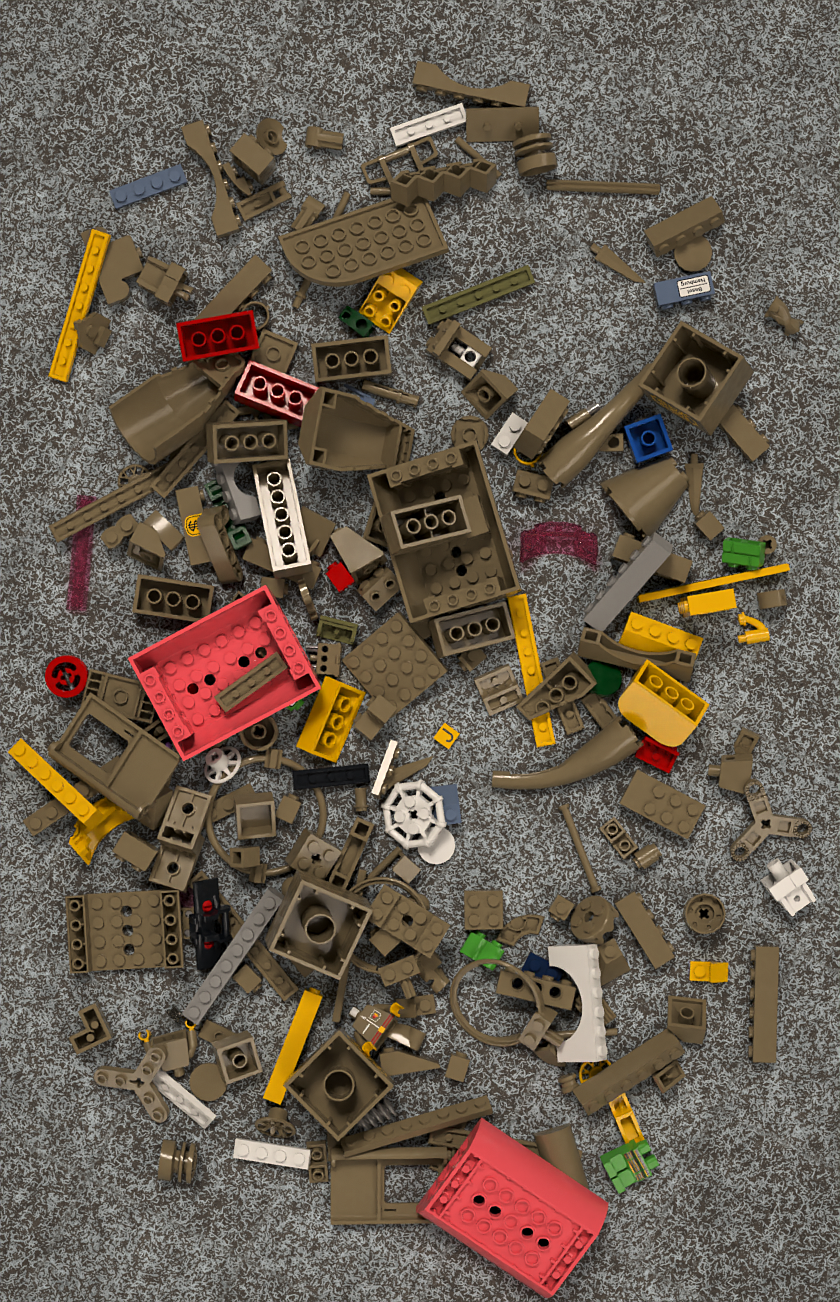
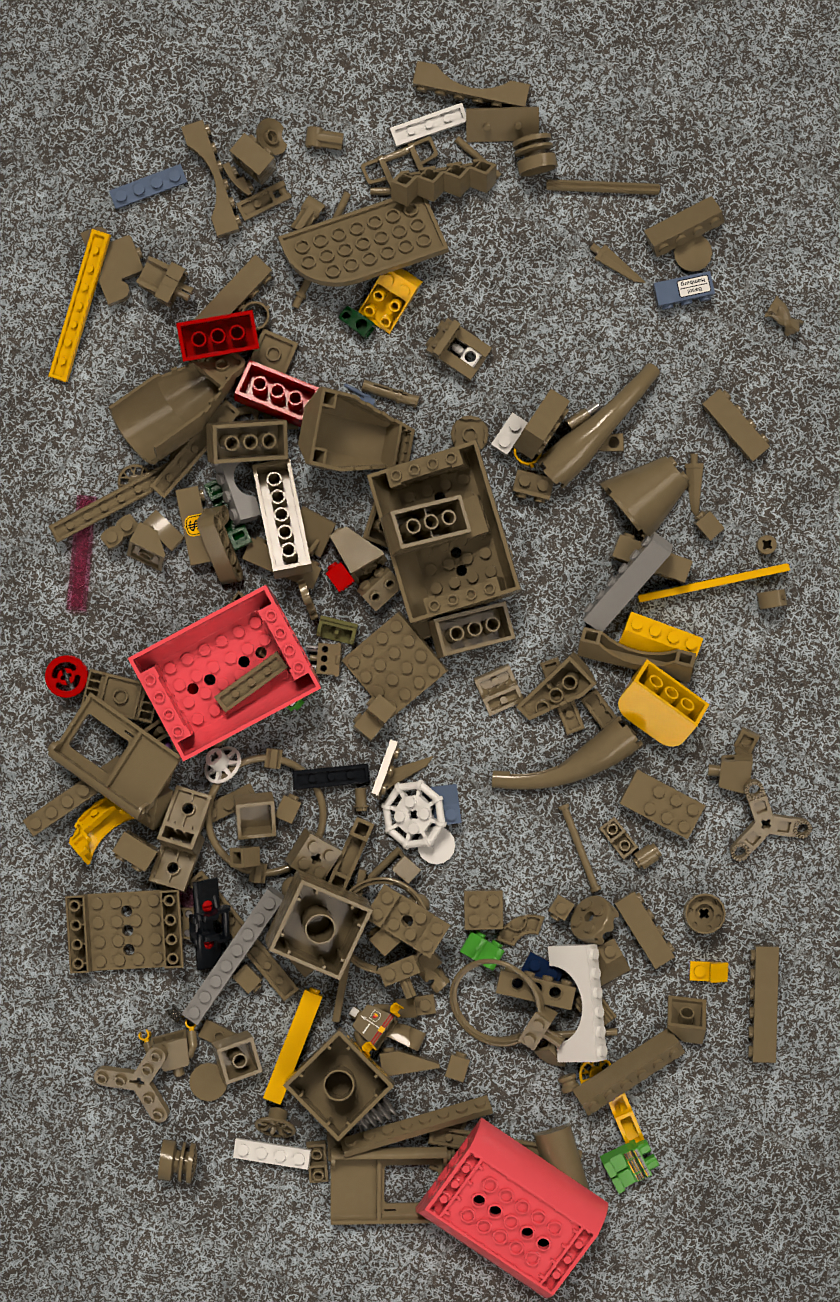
yellow brick [8,738,104,830] -> none
dark tan brick [69,1001,114,1055] -> none
dark tan plate [74,312,112,355] -> none
dark tan brick [132,574,216,622] -> none
white plate [152,1068,216,1129] -> none
dark tan brick [239,715,279,751] -> none
dark tan brick [261,577,289,599] -> none
yellow slope [296,676,366,763] -> none
dark tan brick [311,335,393,384] -> none
olive plate [421,265,535,326] -> none
yellow tile [434,723,460,749] -> none
dark tan bracket [457,649,487,672] -> none
dark tan slope [461,369,518,420] -> none
yellow tile [507,593,556,747] -> none
clear pink windscreen [519,521,598,565] -> none
dark green tile [588,660,622,697] -> none
blue brick [623,414,673,465] -> none
red bracket [634,736,680,773] -> none
dark tan brick [638,321,754,436] -> none
dark tan slope [652,1059,686,1094] -> none
yellow arch [677,588,737,618] -> none
bright green brick [722,537,766,570] -> none
yellow plant [737,612,770,645] -> none
white piece [760,858,816,917] -> none

